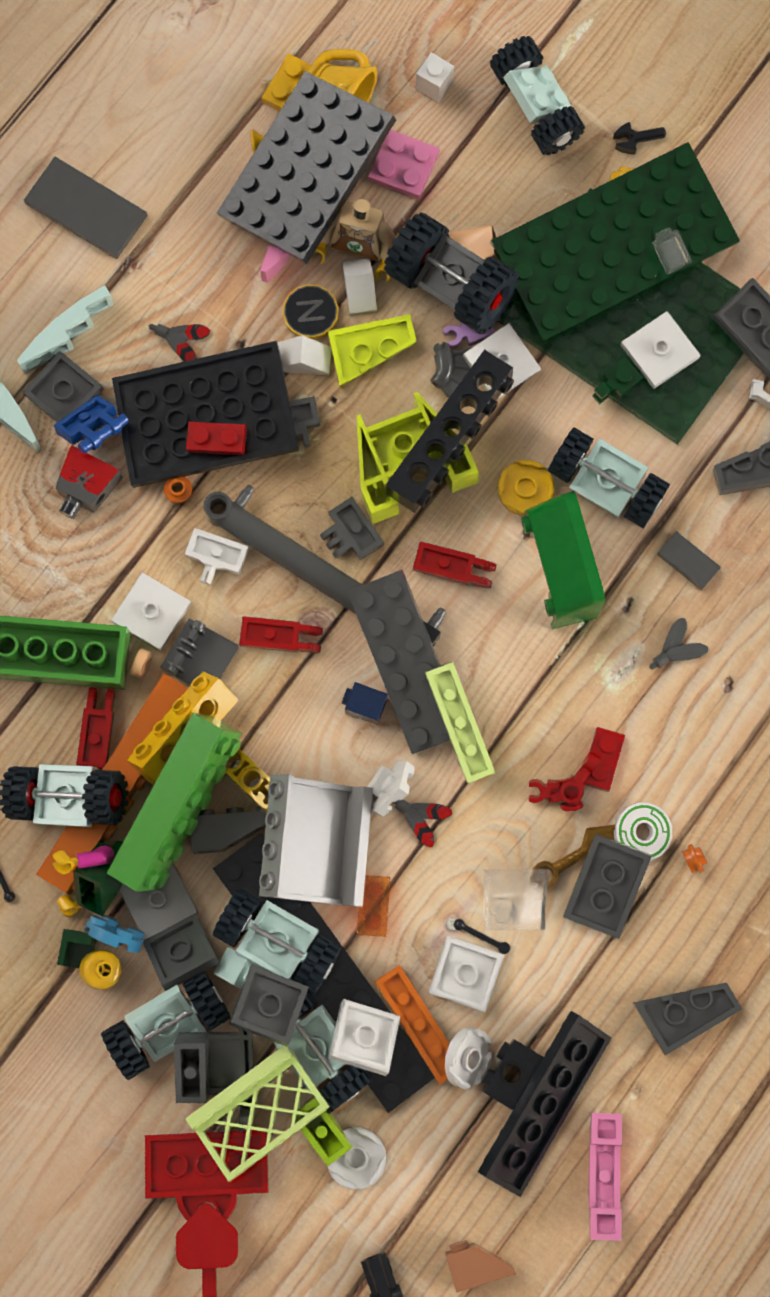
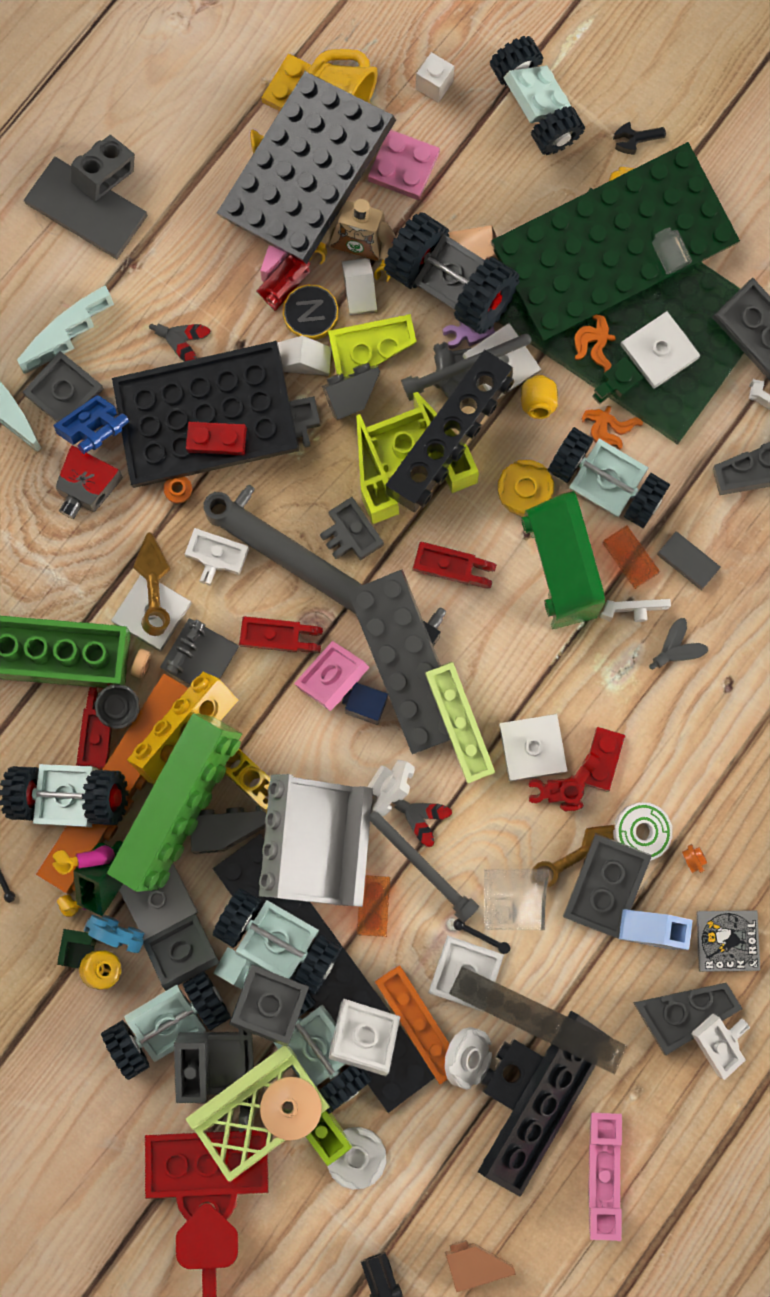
none -> dark grey brick [71,134,135,202]
none -> dark grey hair [95,685,140,729]
none -> pearl gold piece [133,532,171,636]
none -> red hinge [256,254,311,311]
none -> light nougat dish [260,1077,322,1141]
none -> bright pink plate [294,641,370,711]
none -> dark grey slope [322,363,380,420]
none -> dark grey piece [369,811,480,923]
none -> dark grey piece [401,334,531,401]
none -> clear smoke plate [449,967,628,1075]
none -> white plate [499,714,568,782]
none -> yellow head [521,375,558,419]
none -> orange piece [574,315,616,373]
none -> orange piece [581,406,643,450]
none -> white piece [599,599,671,622]
none -> clear orange plate [603,525,660,589]
none -> light blue slope [619,909,693,950]
none -> white plate [691,1014,750,1080]
none -> tile [696,910,760,972]

